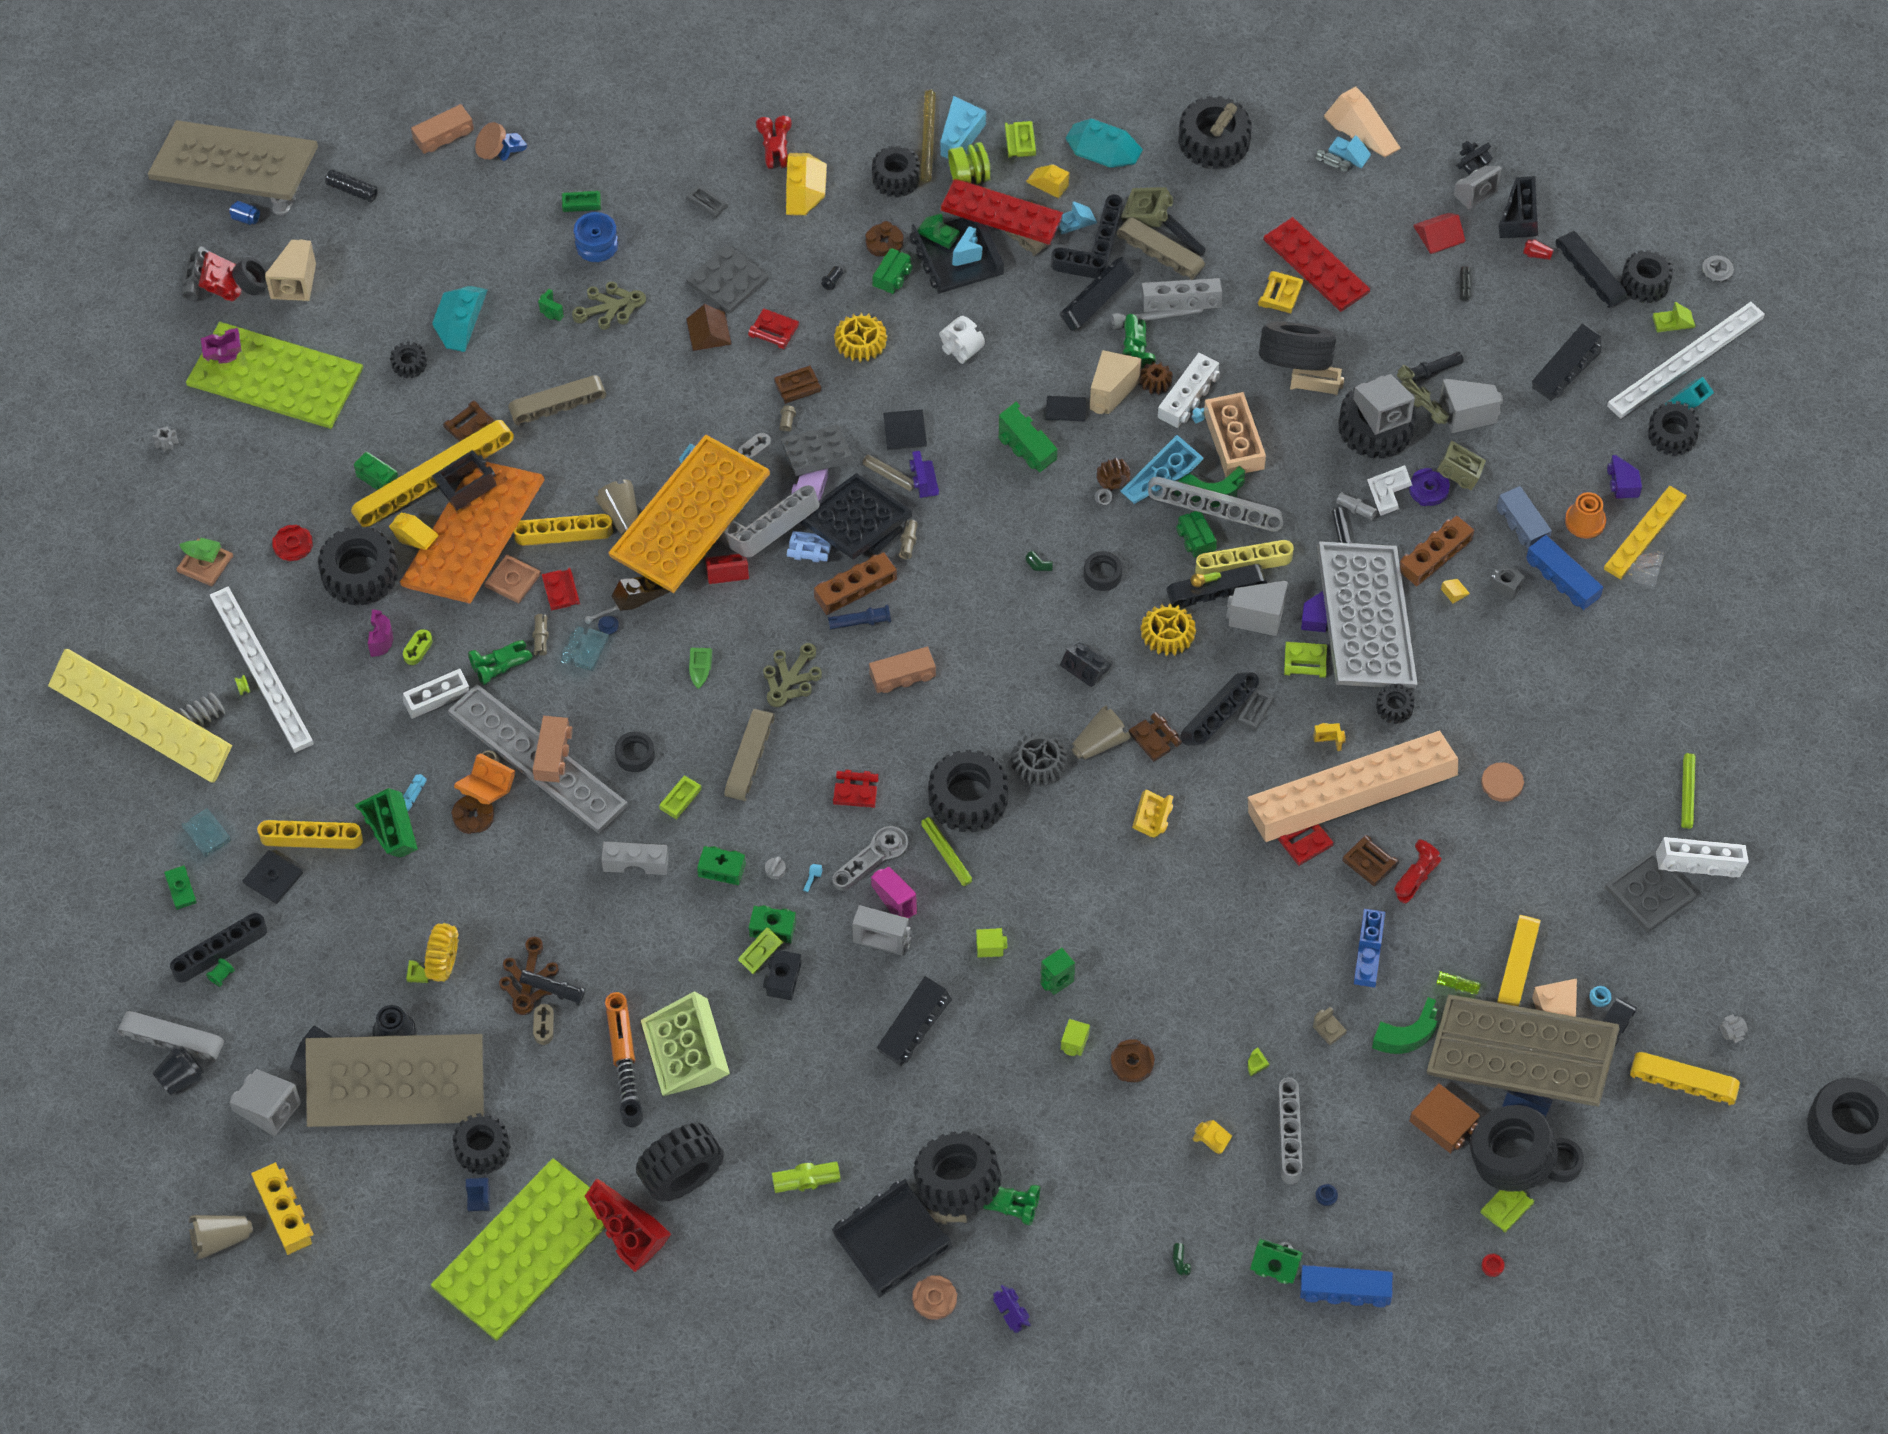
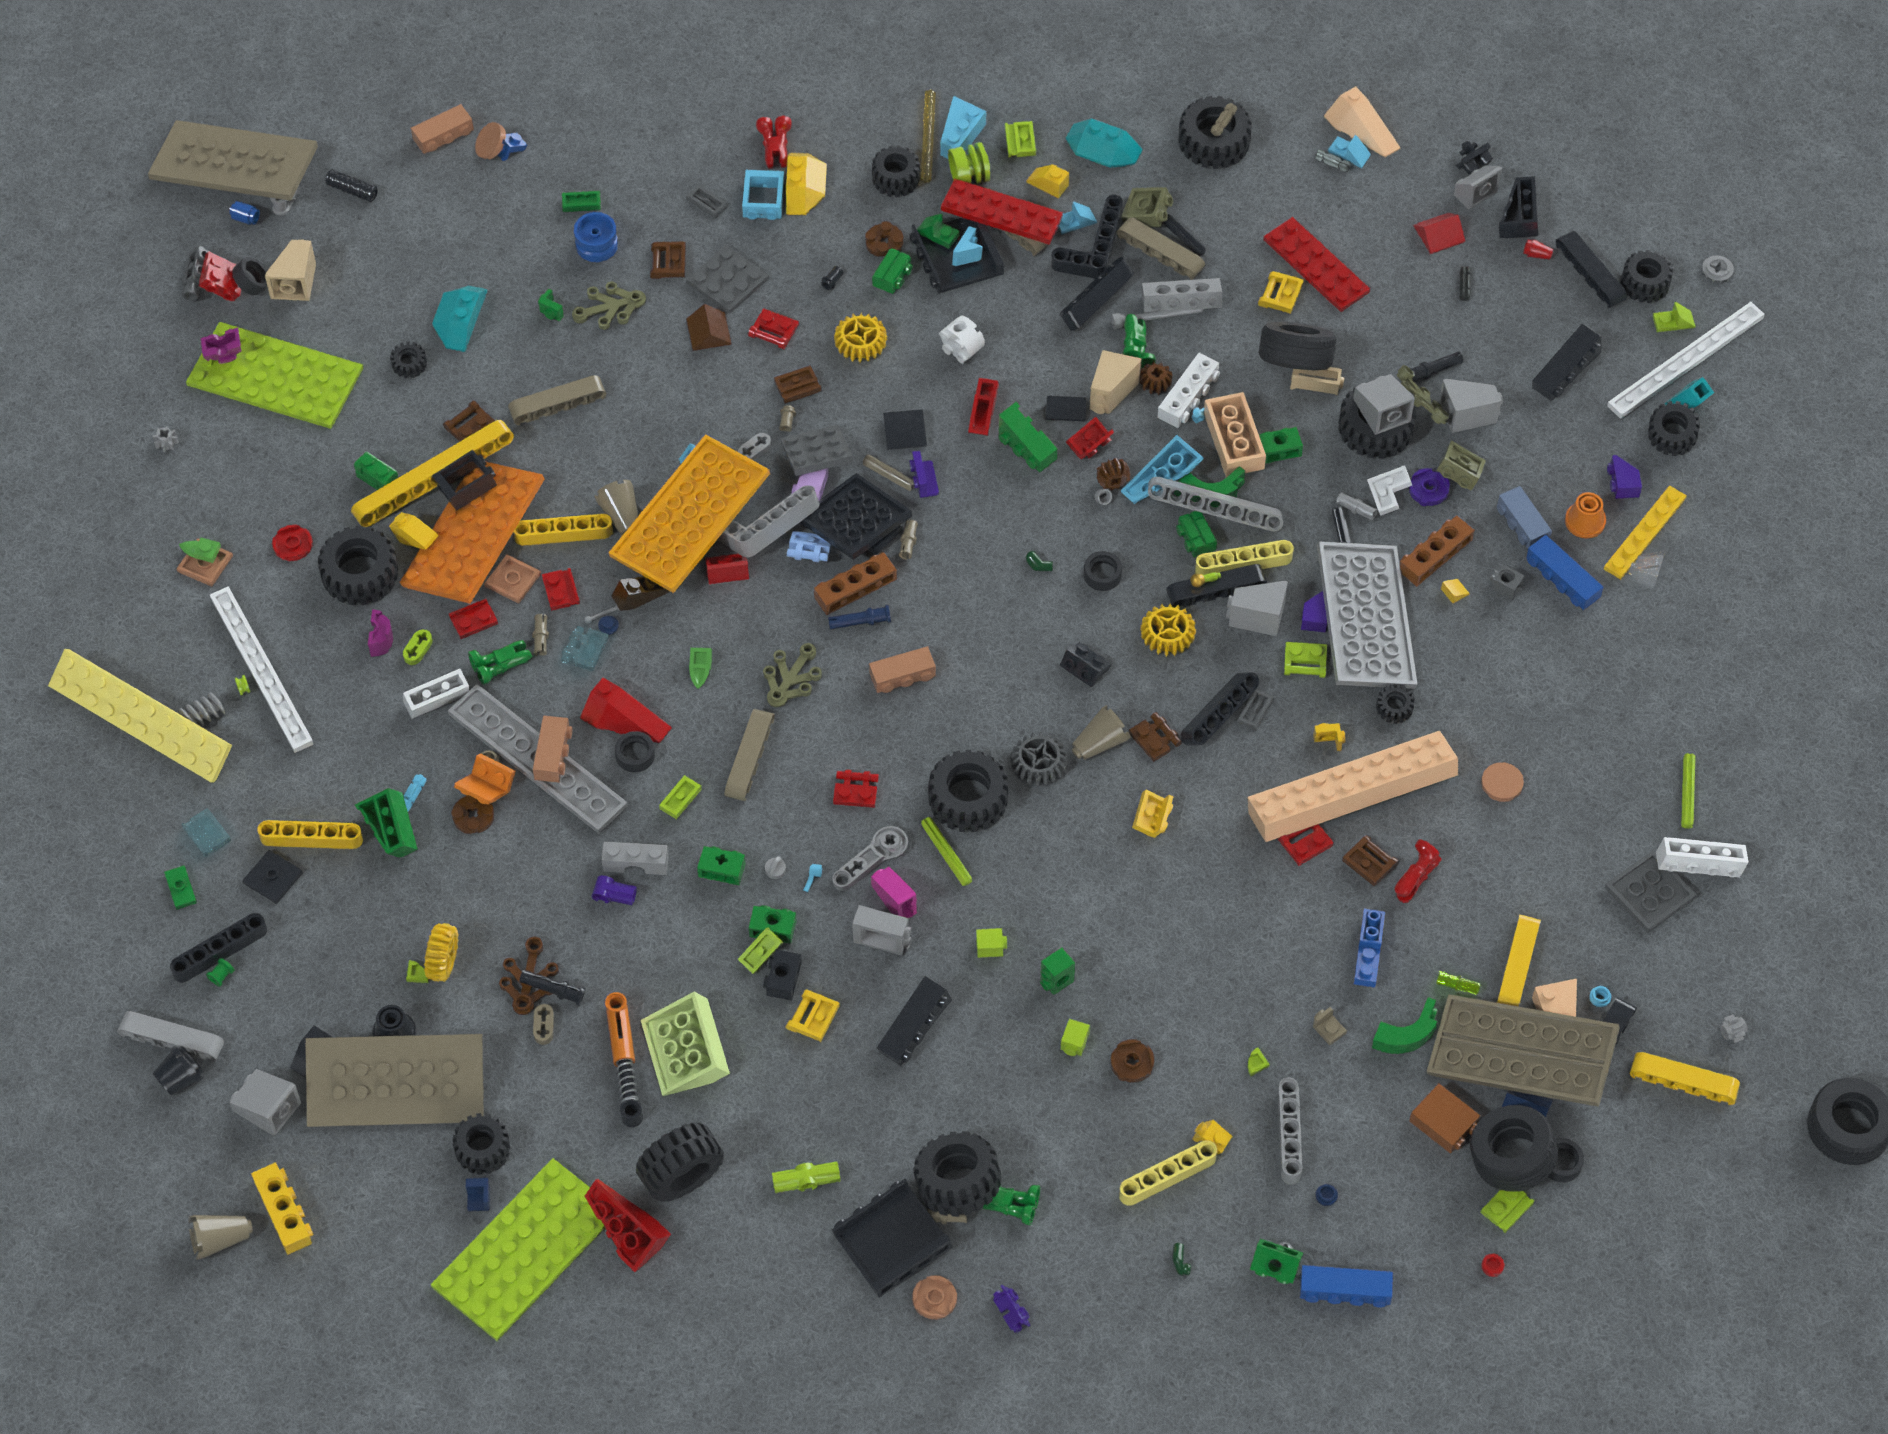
none -> red plate [449,599,498,639]
none -> red wedge [580,678,672,743]
none -> dark purple piece [591,875,637,905]
none -> reddish brown plate [650,242,686,279]
none -> medium azure window [742,170,785,220]
none -> yellow plate [786,990,840,1042]
none -> red slope [968,378,999,436]
none -> red bracket [1066,417,1114,460]
none -> light yellow beam [1119,1140,1217,1206]
none -> green brick [1259,427,1303,464]

